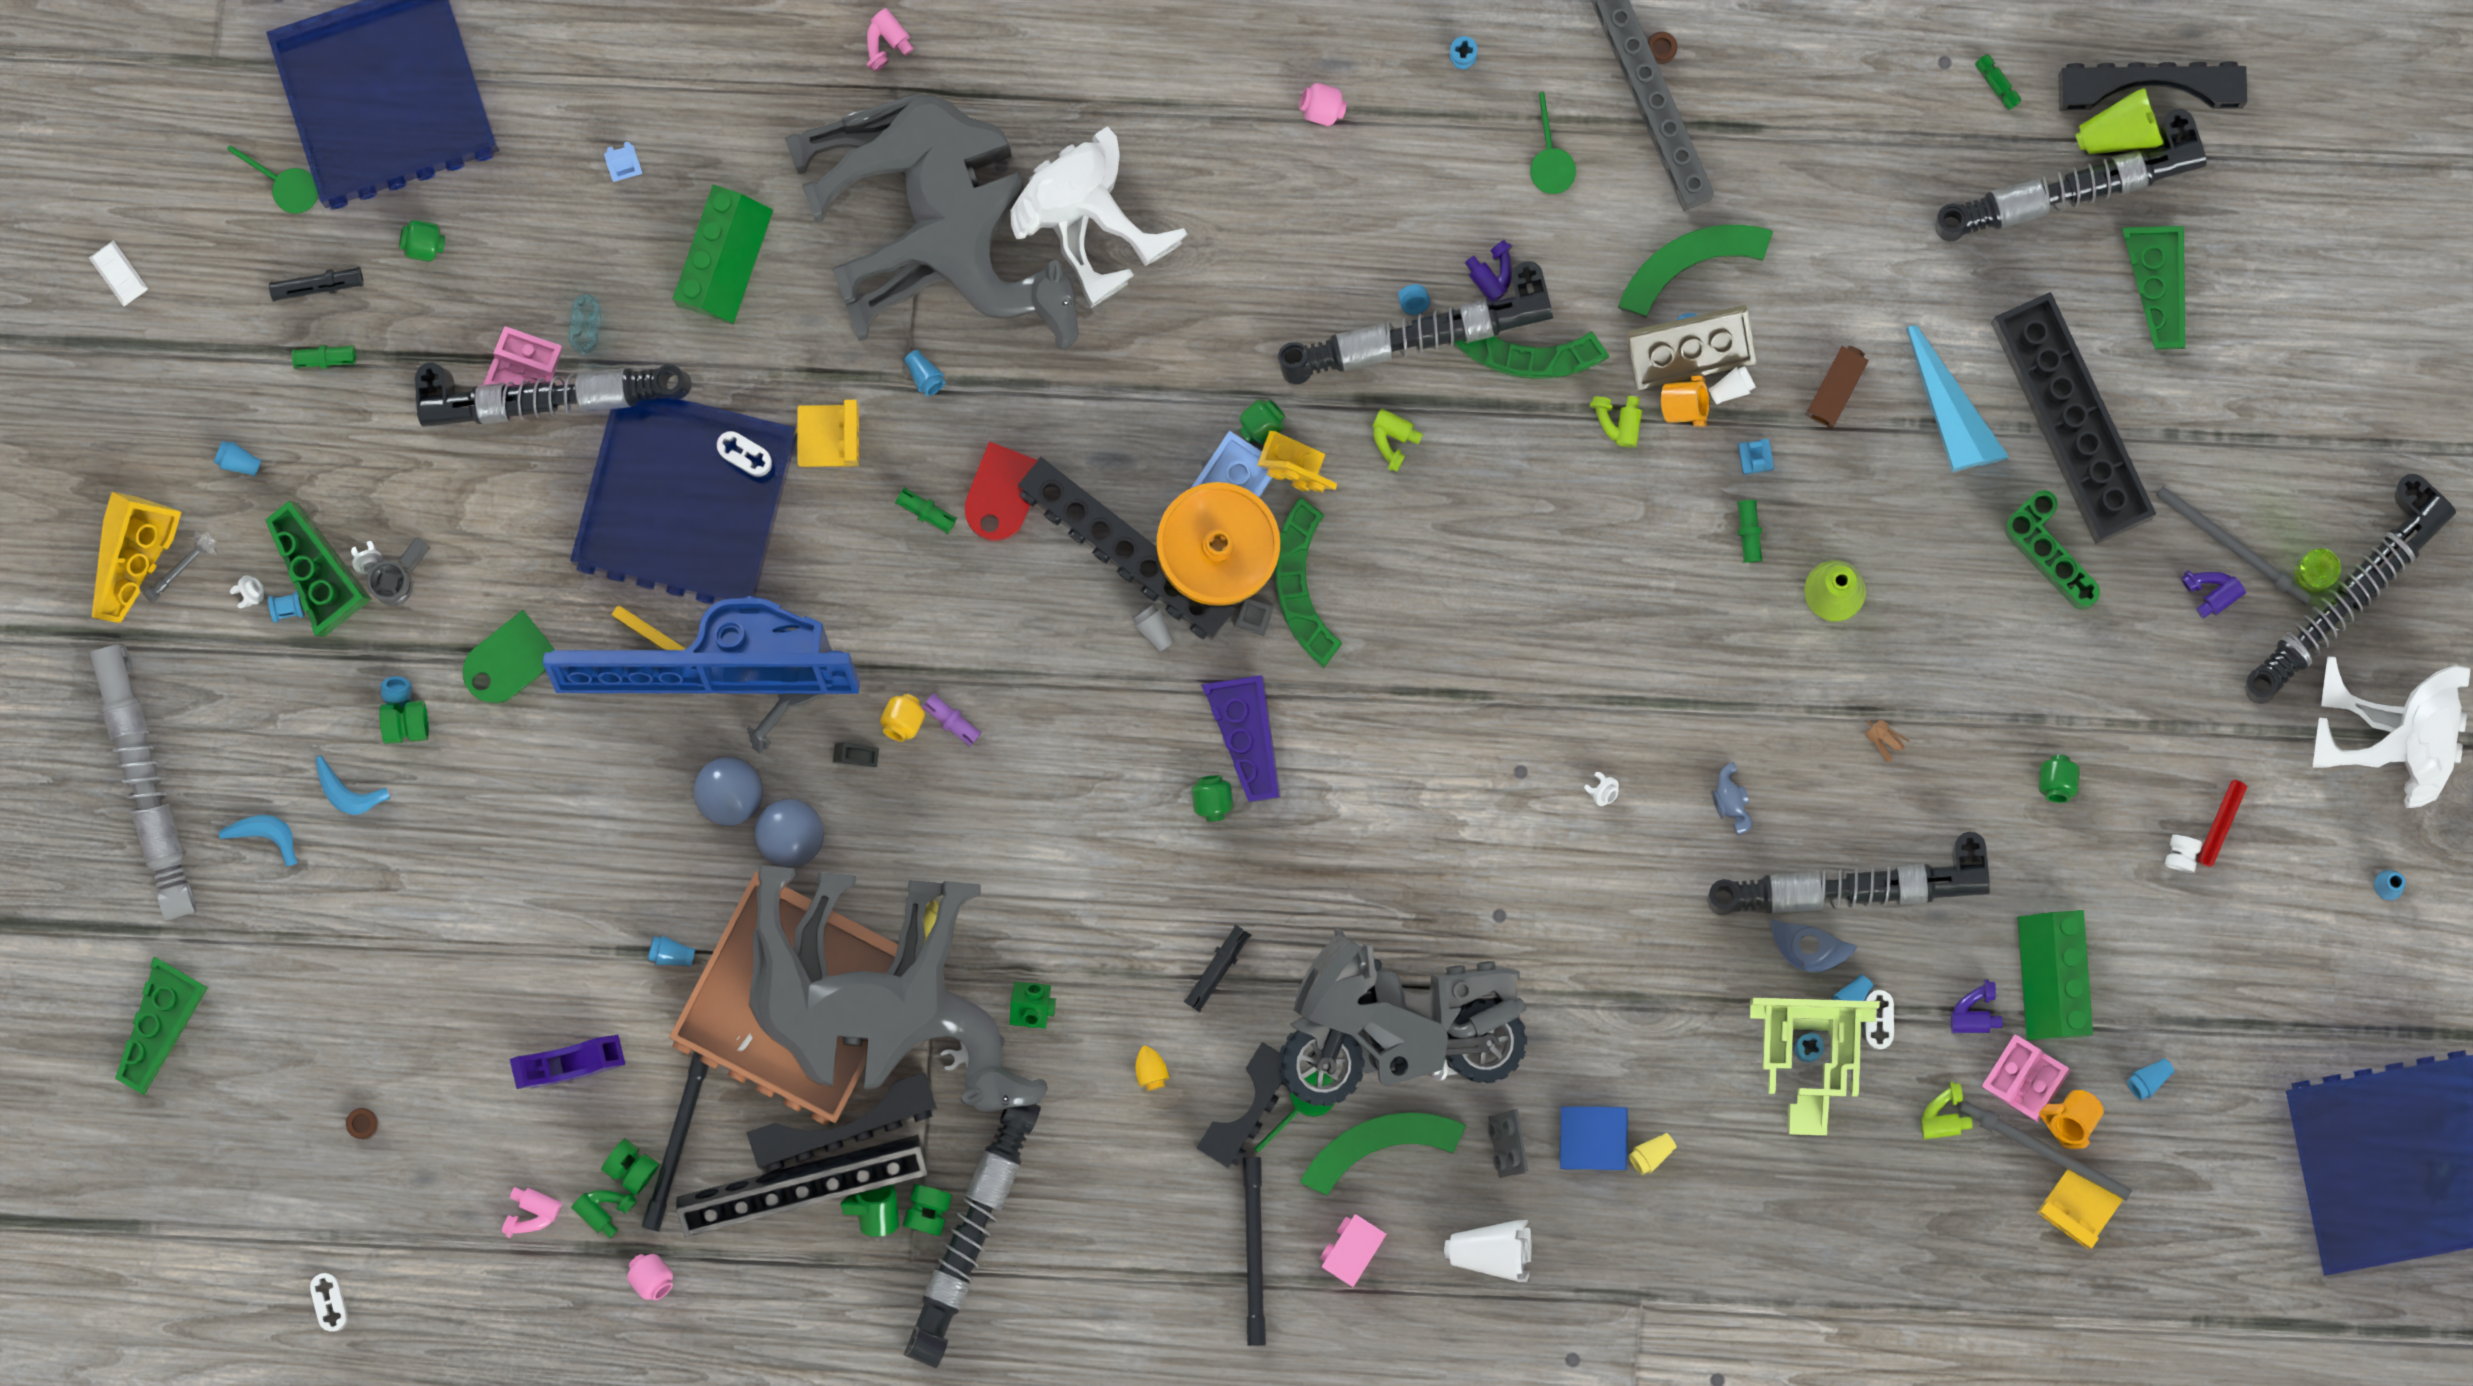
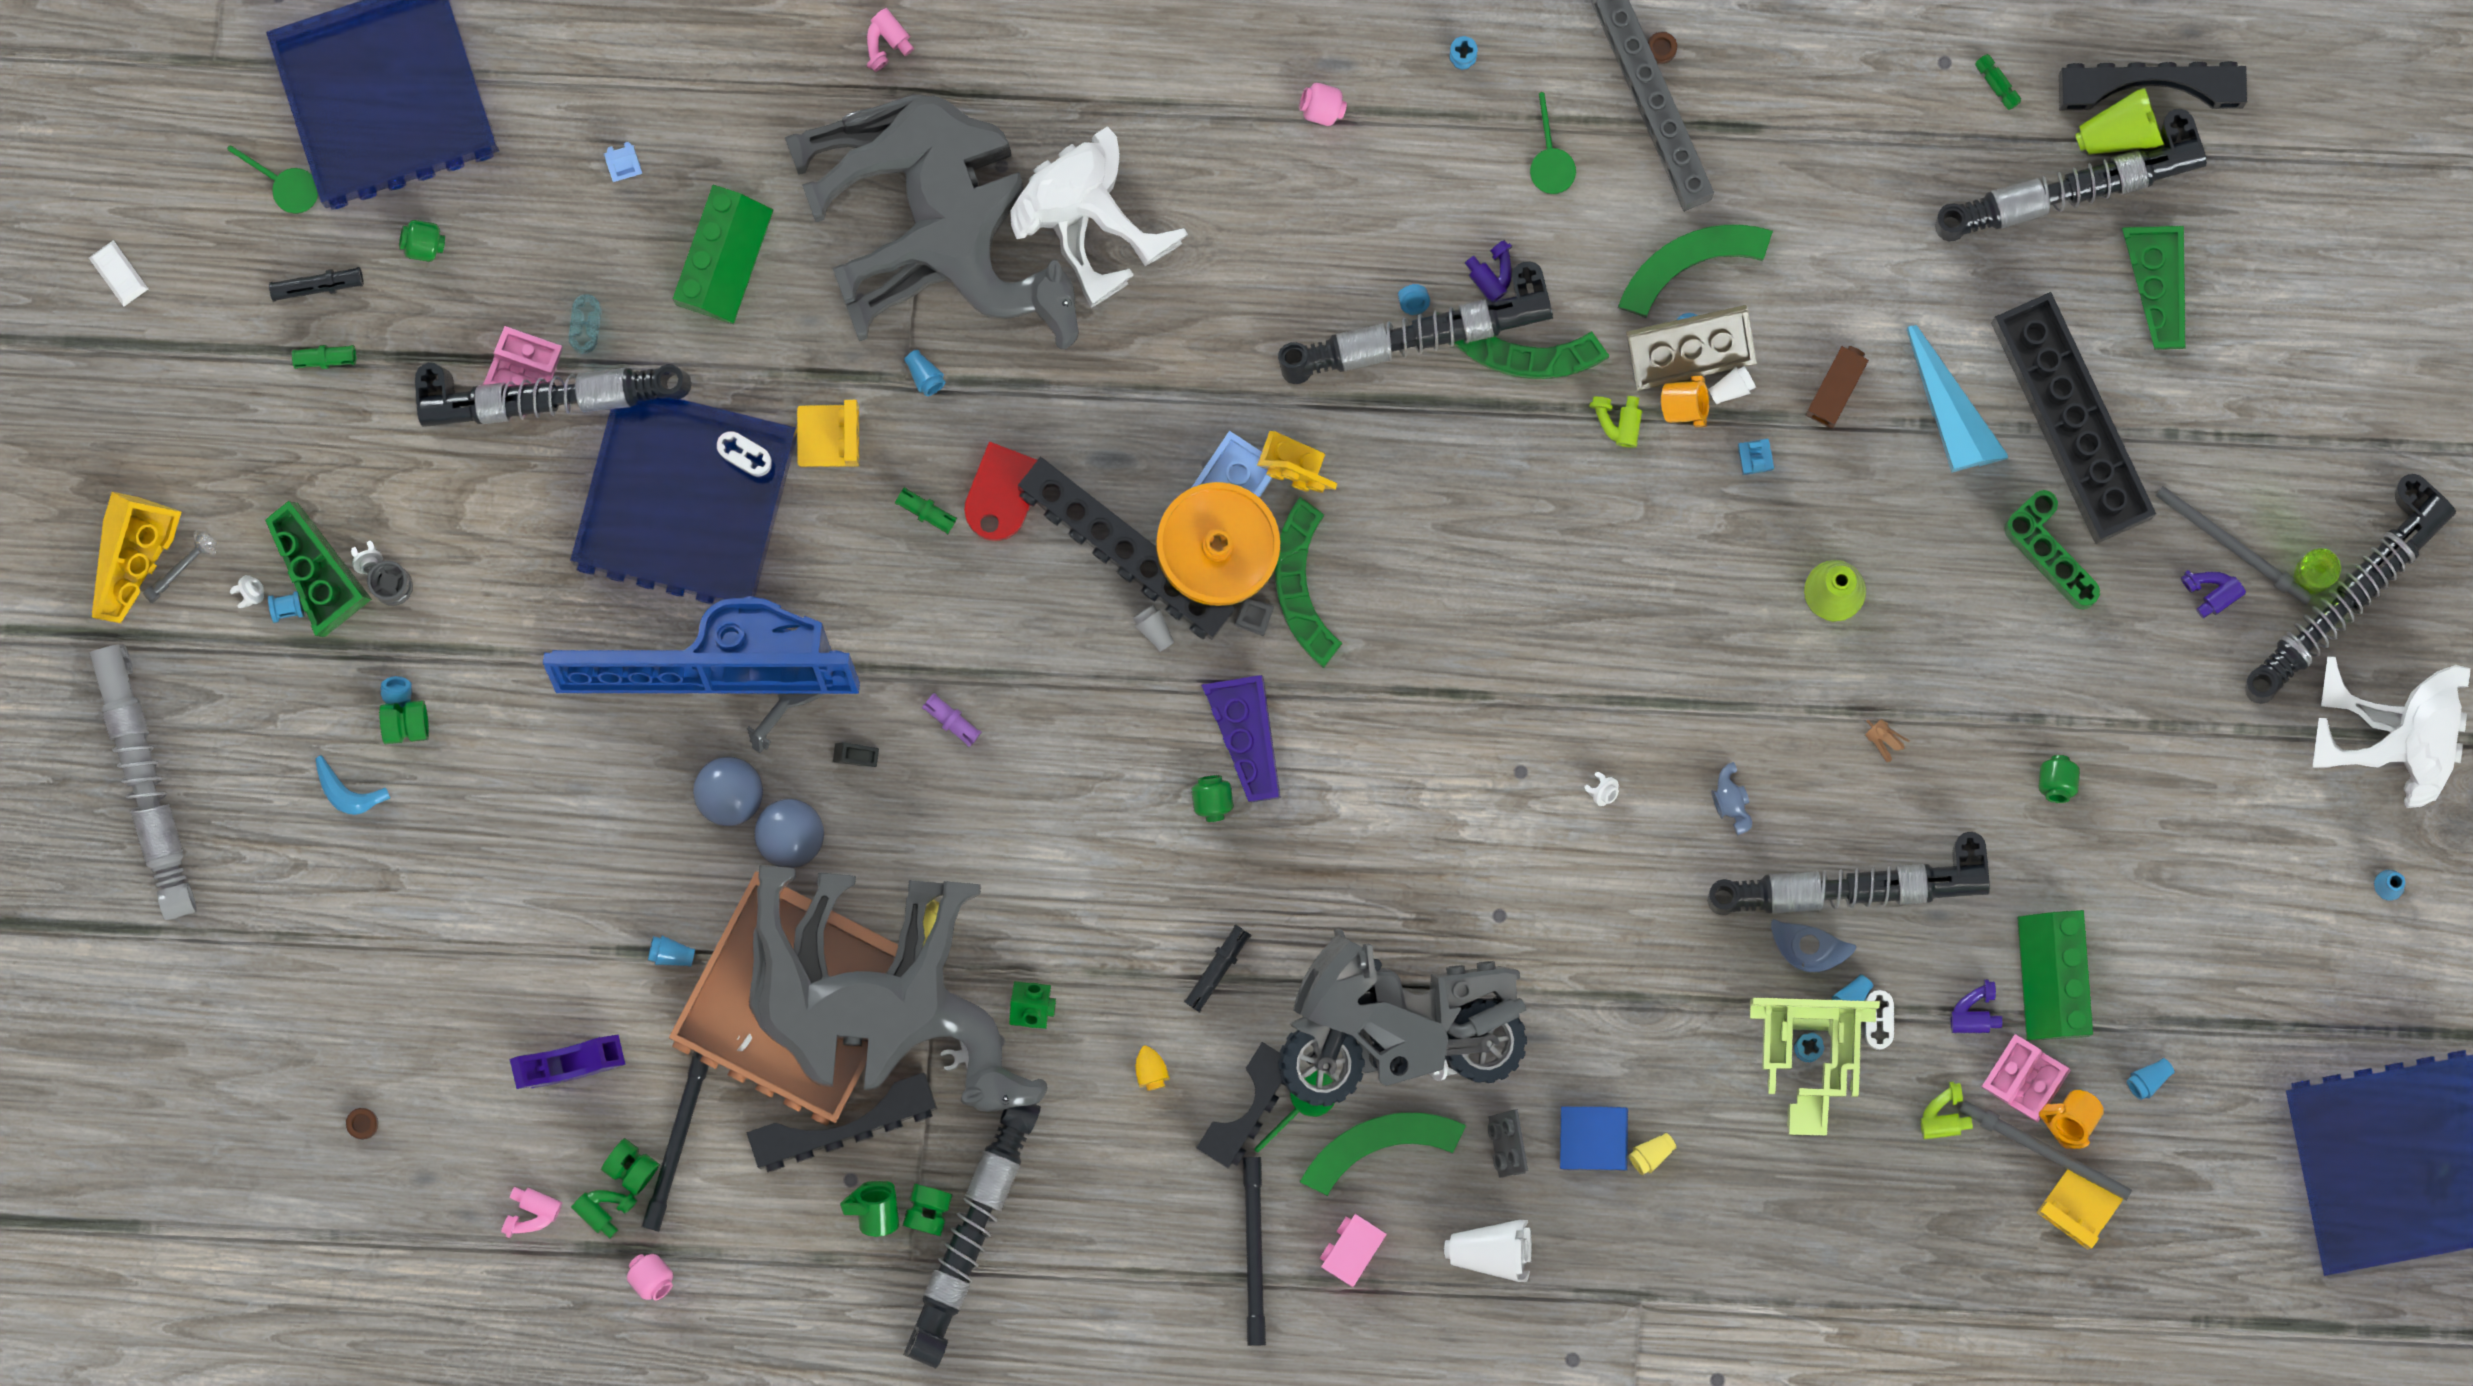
green wing [115,957,208,1095] -> none
dark azure cone [213,440,262,477] -> none
dark azure piece [219,815,298,867] -> none
white beam [310,1273,348,1332] -> none
dark grey tile [399,537,430,572] -> none
green tile [462,610,555,704] -> none
yellow tile [611,606,685,650] -> none
black brick [676,1134,928,1238] -> none
yellow head [880,694,925,742] -> none
green head [1240,399,1286,445] -> none
lime plant [1372,408,1424,472] -> none
green pin [1737,500,1763,563] -> none
white wheel [2164,835,2202,873] -> none
red axle [2197,780,2247,867] -> none

